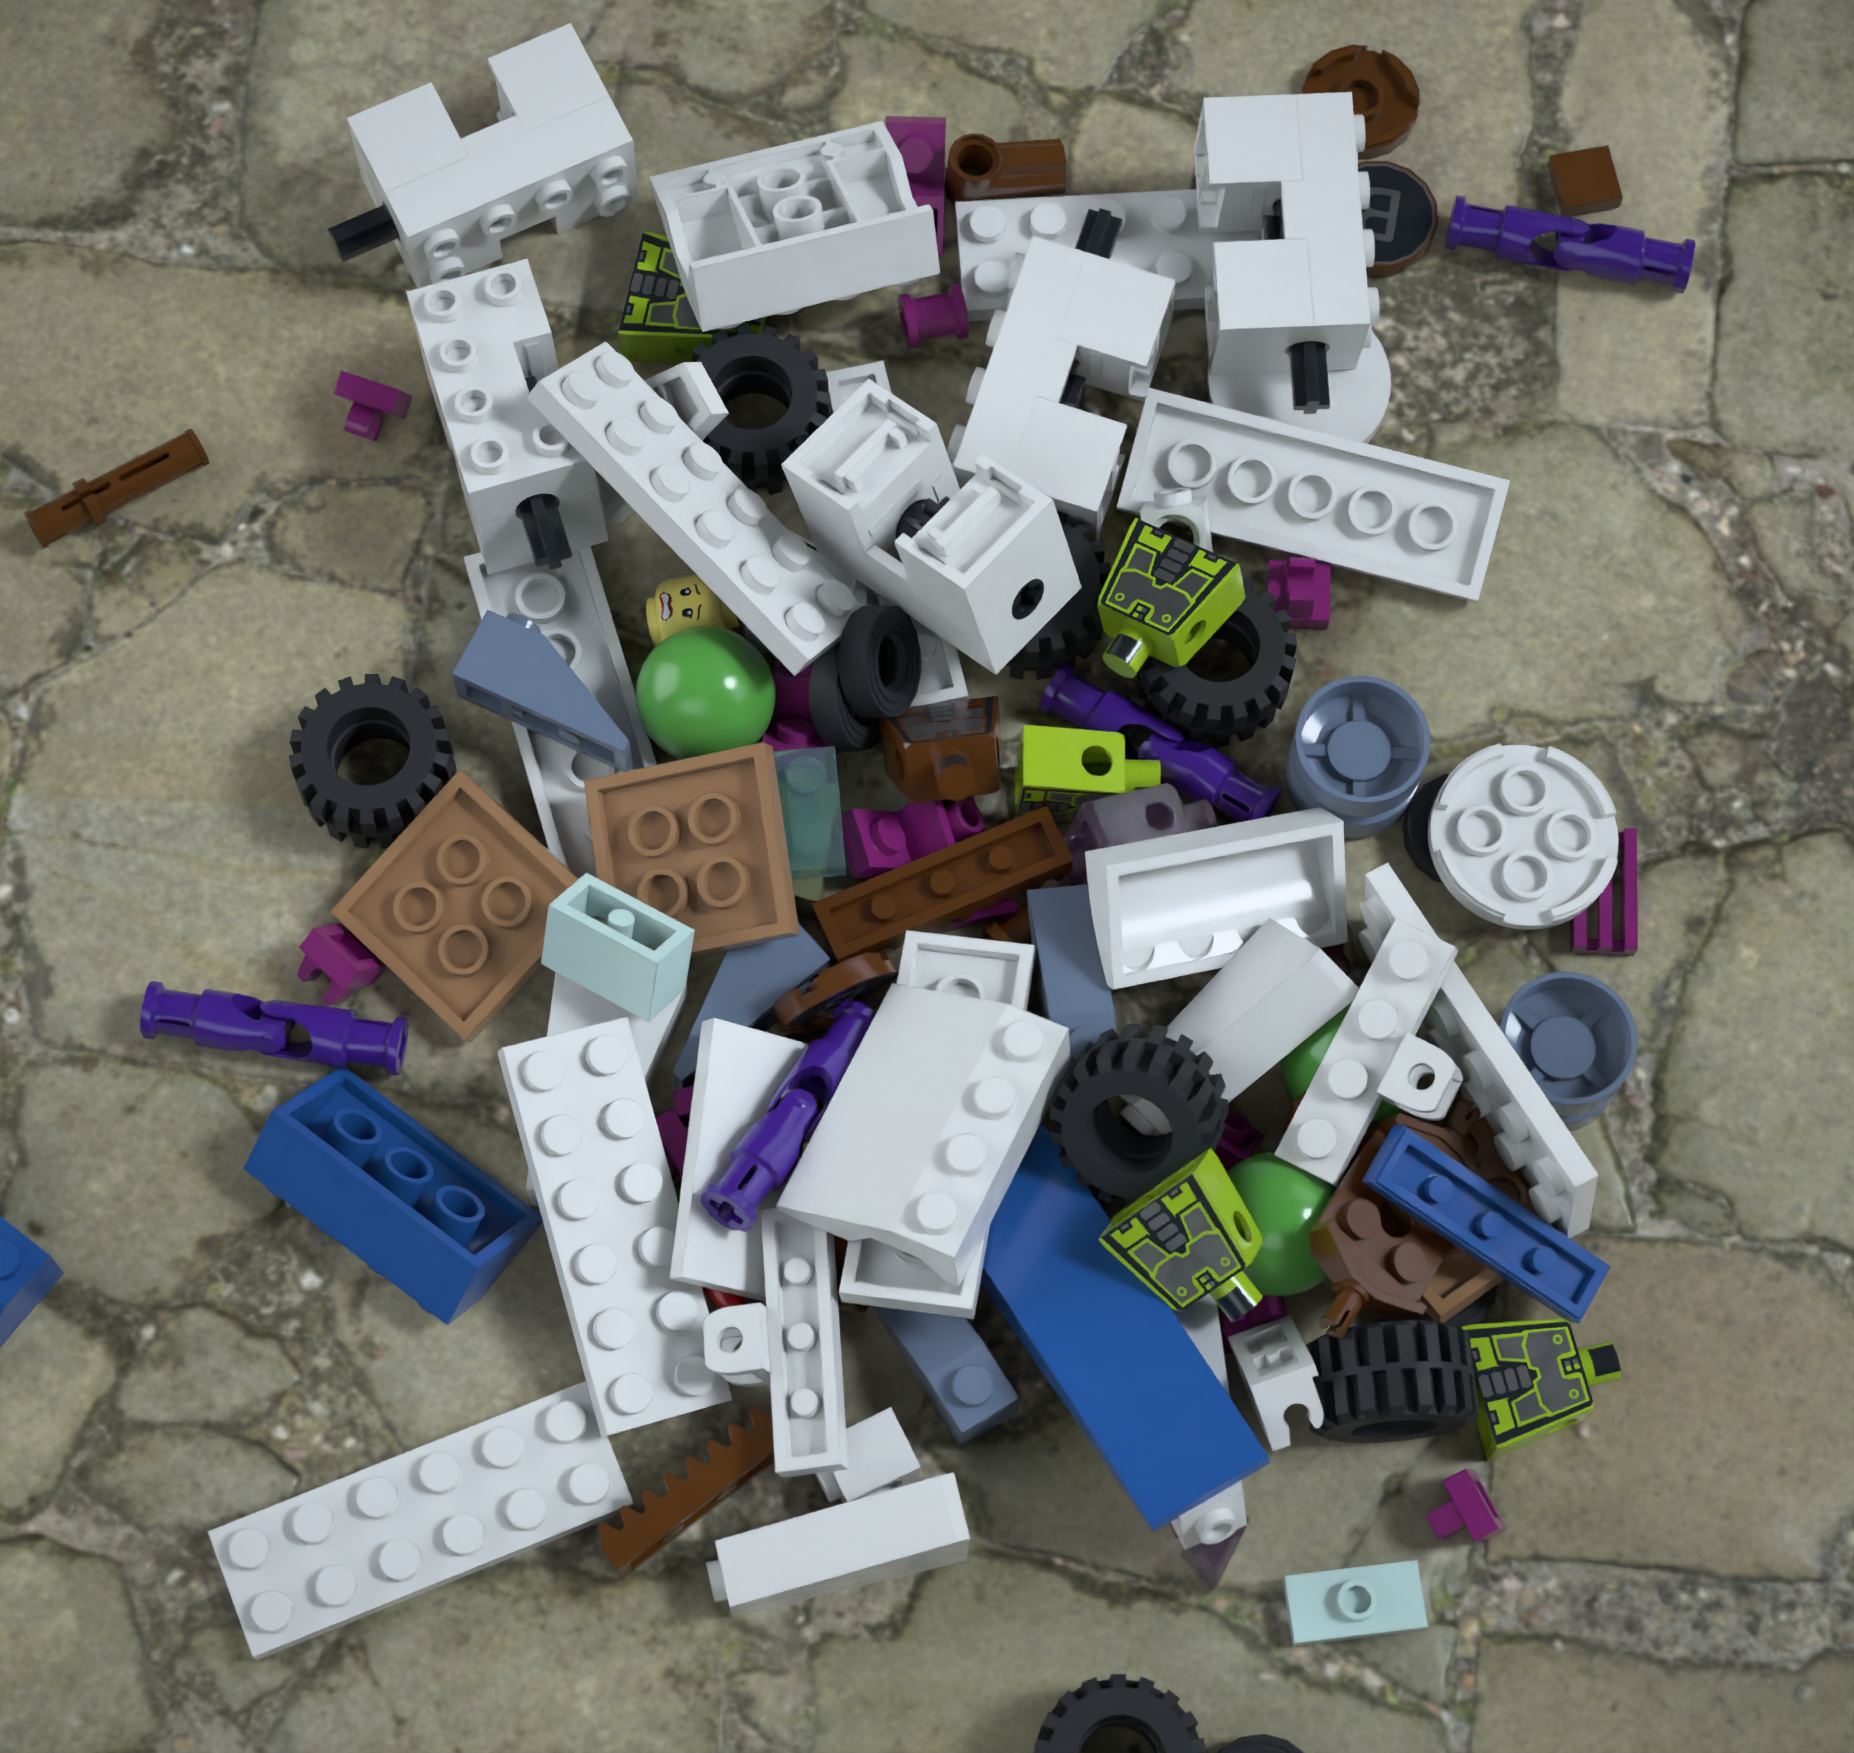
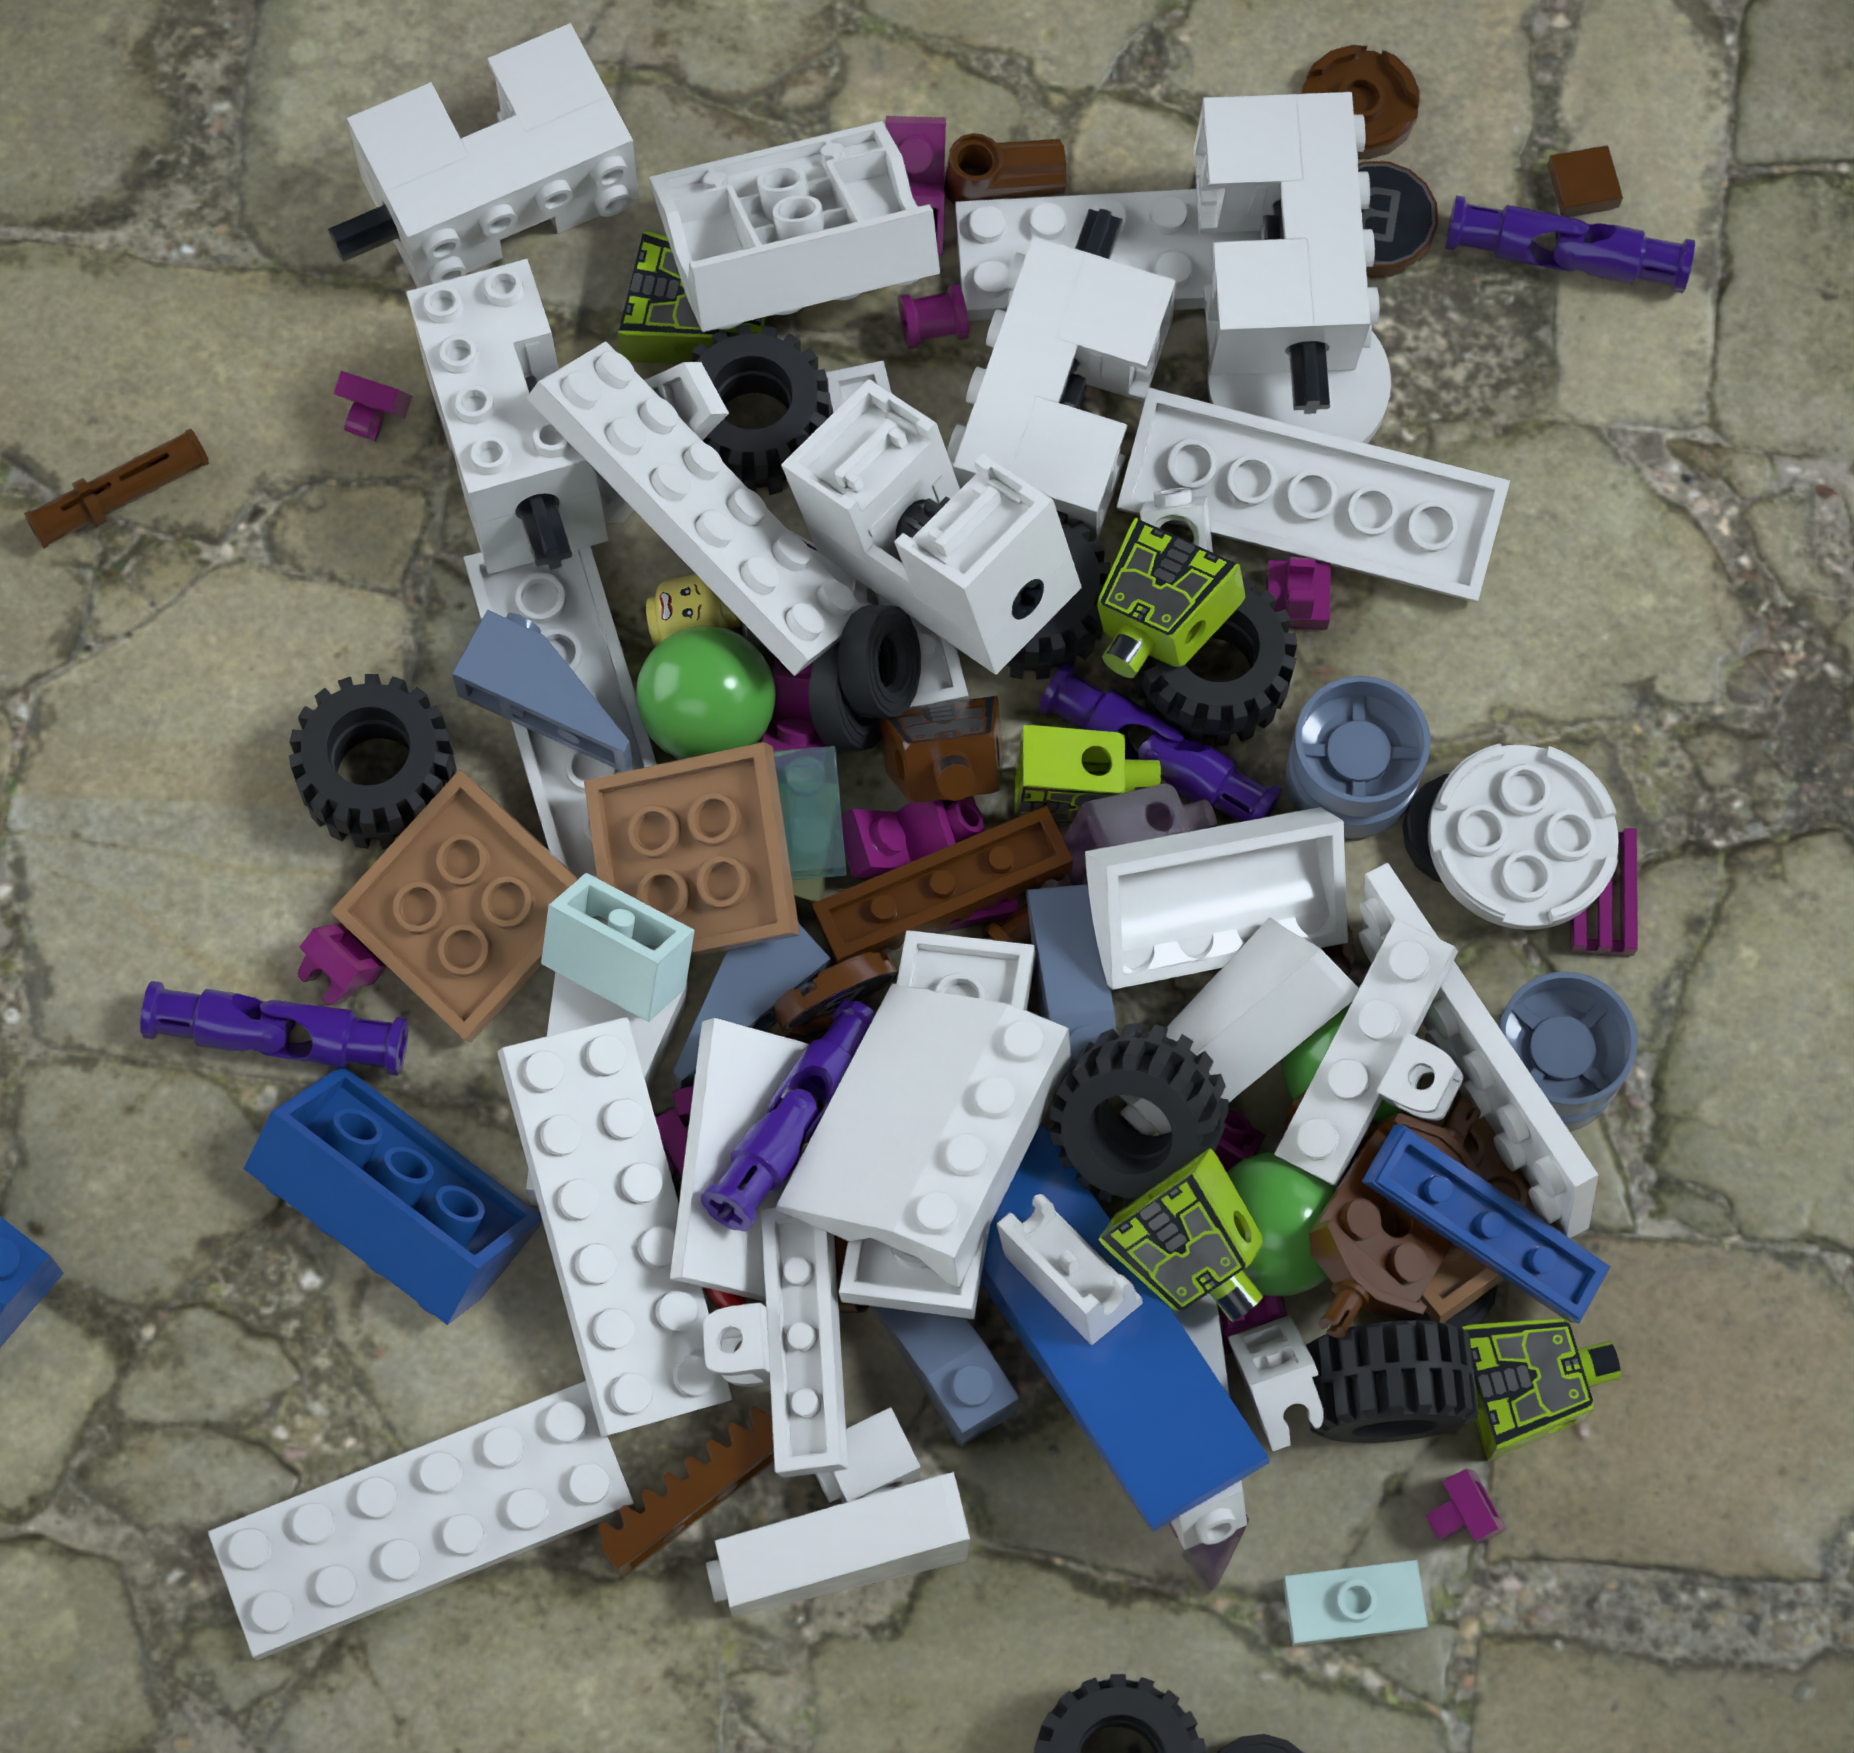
none -> white hinge [997,1194,1143,1345]

